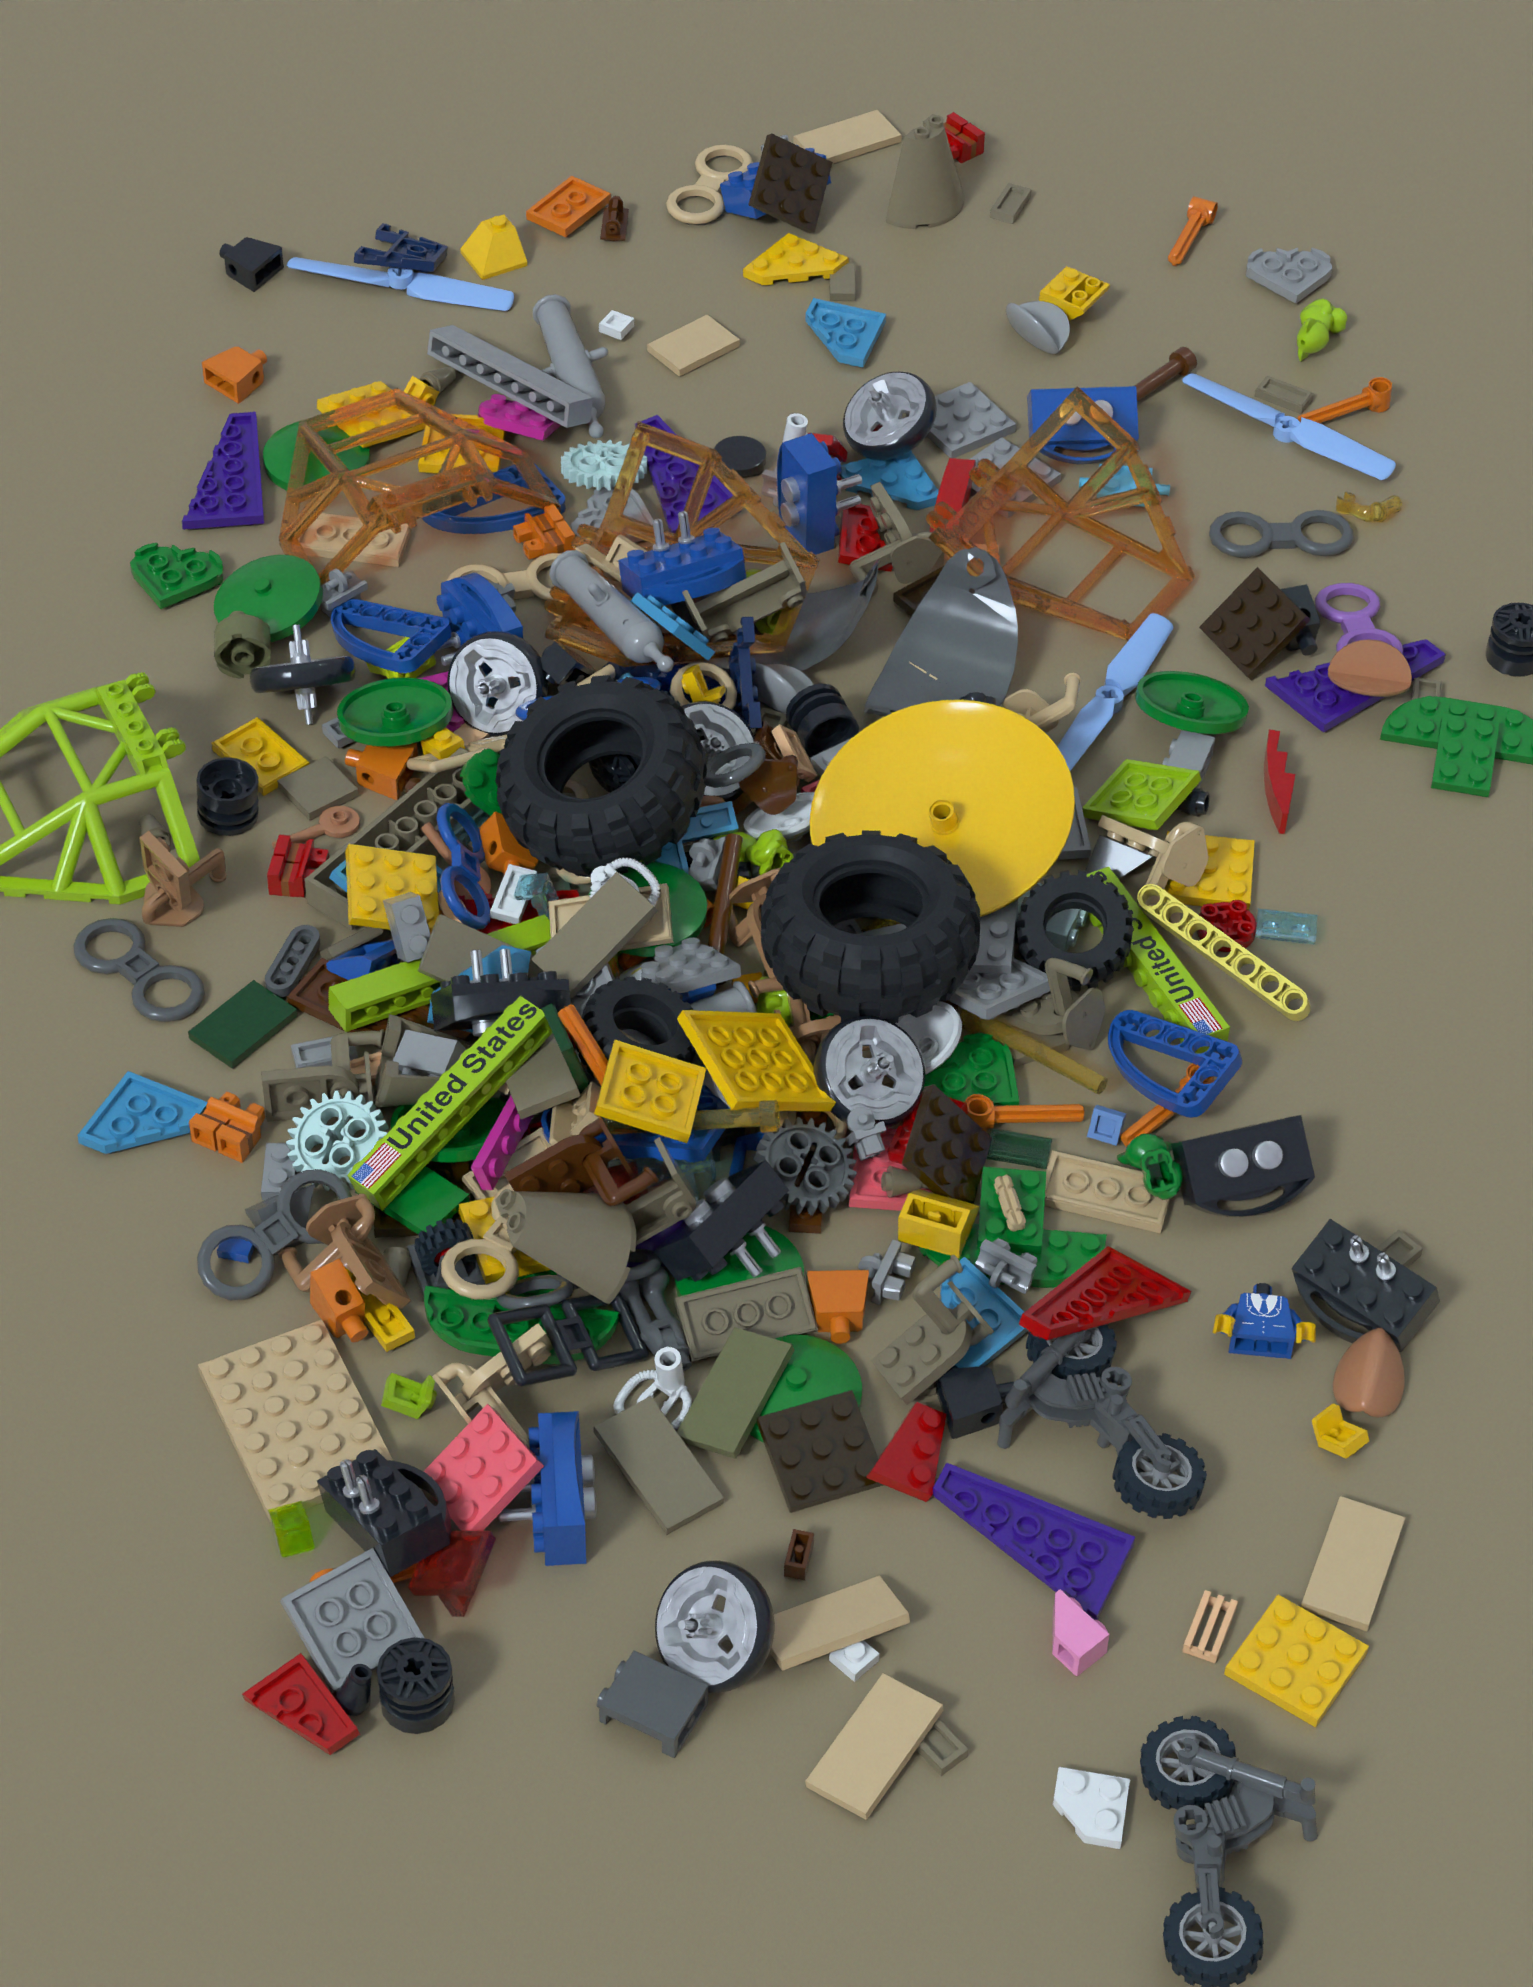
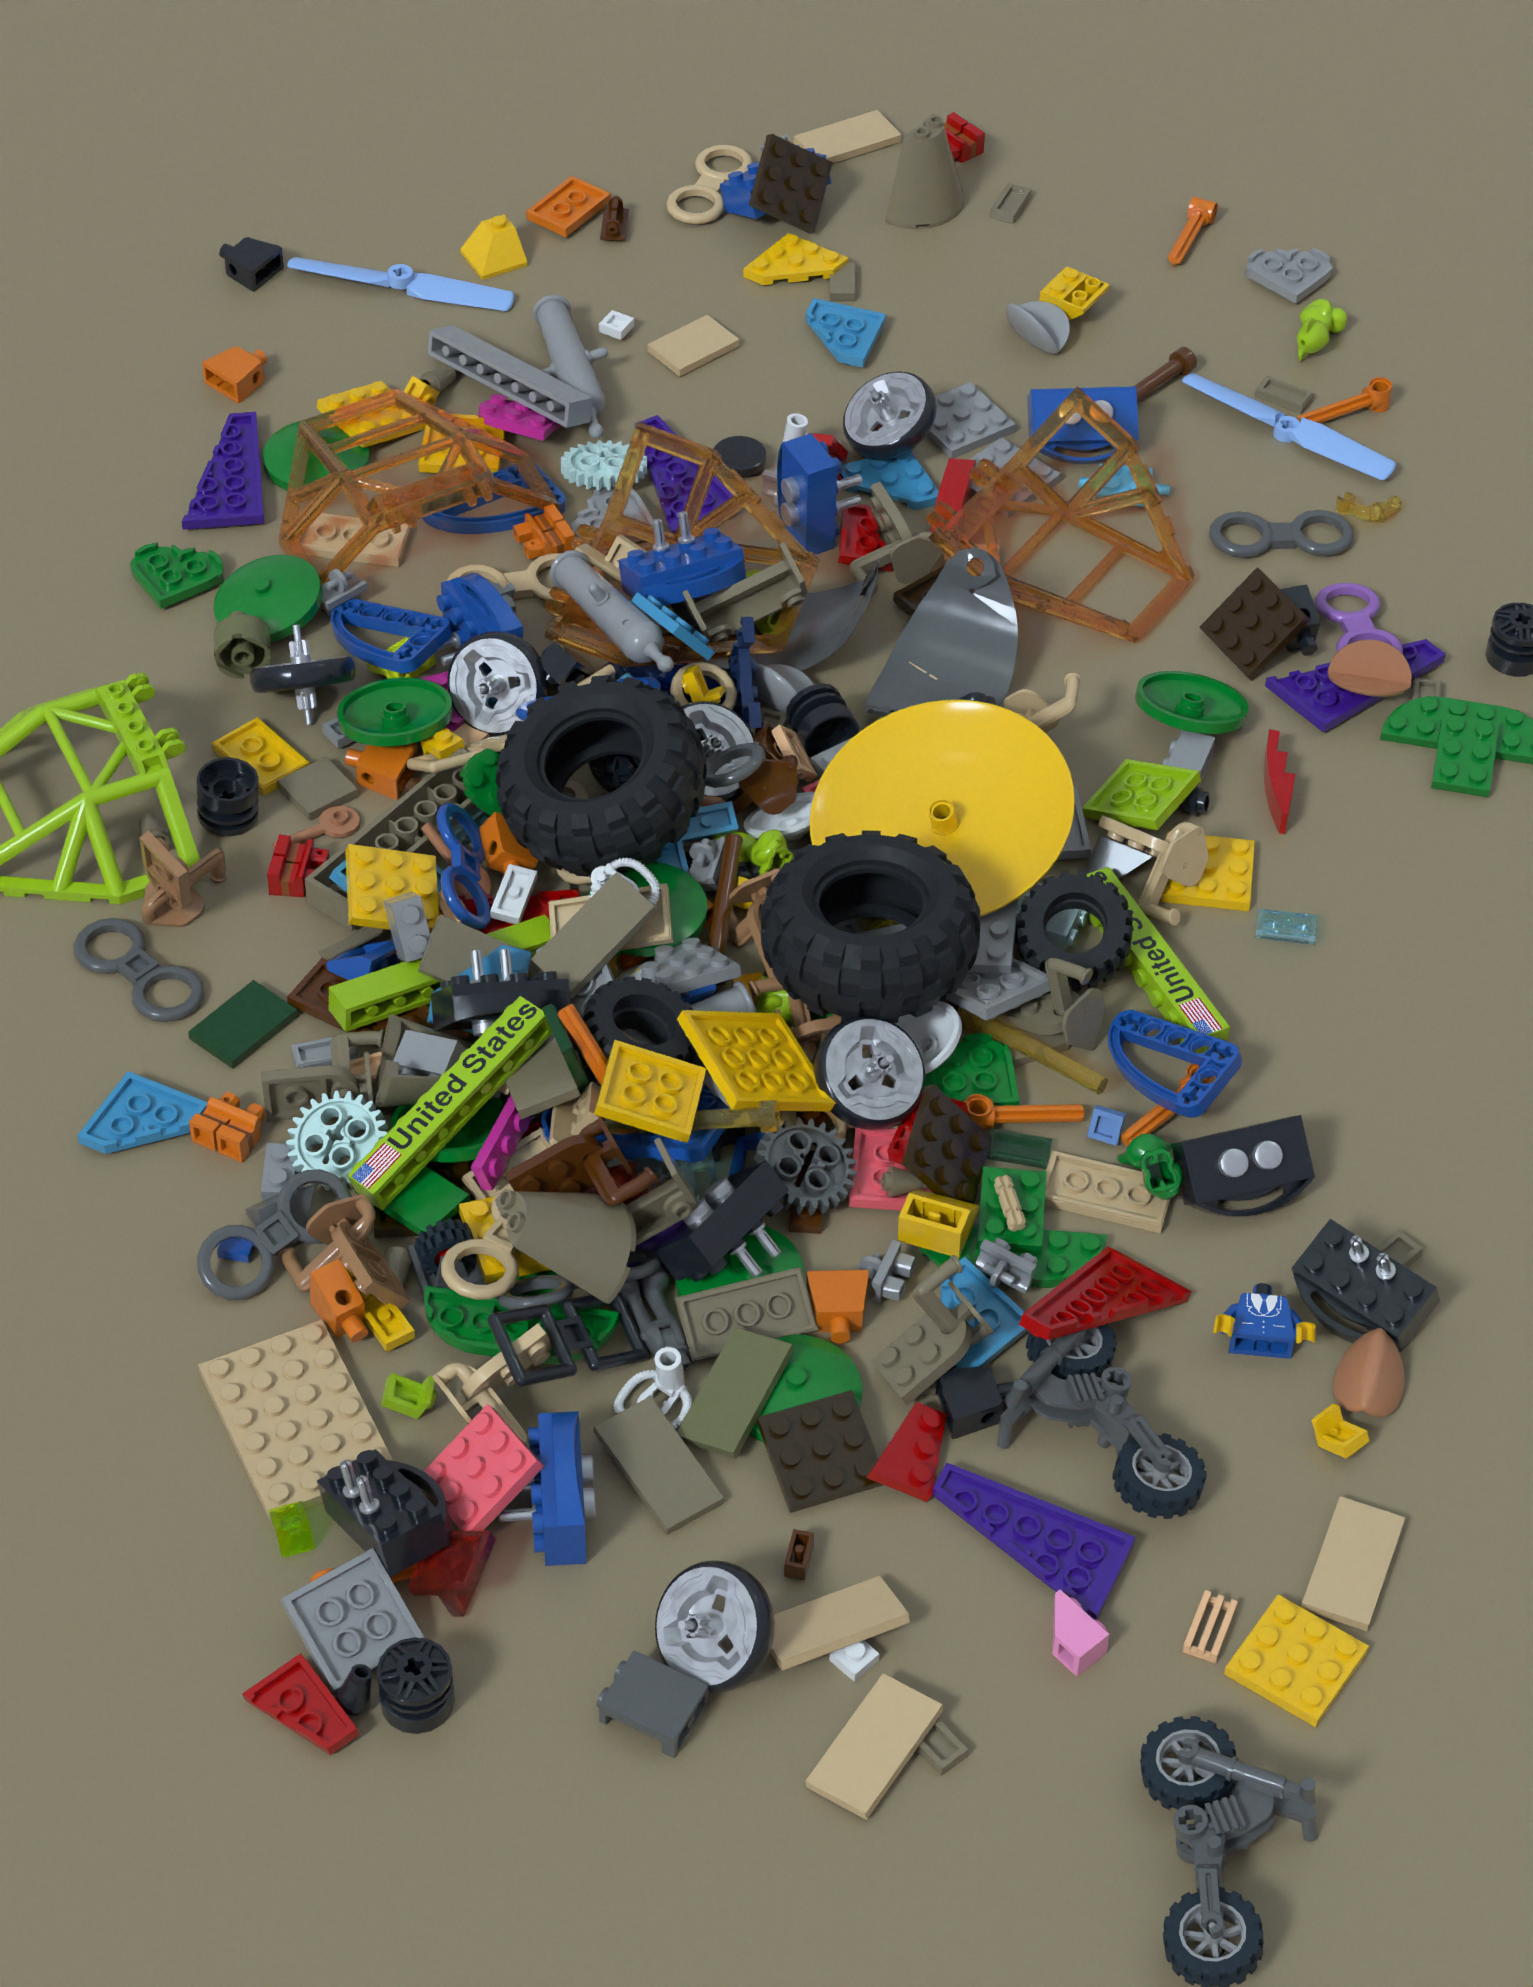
dark grey plate [265,925,320,997] -> none
dark blue wing [354,223,448,273] -> none
clear light blue bracket [514,873,559,920] -> none
light grey hips [845,1107,886,1161] -> none
white plate [1053,1767,1130,1849] -> none
light blue piece [1057,613,1174,771] -> none
light yellow beam [1137,884,1311,1021] -> none
red tile [1197,900,1257,952] -> none

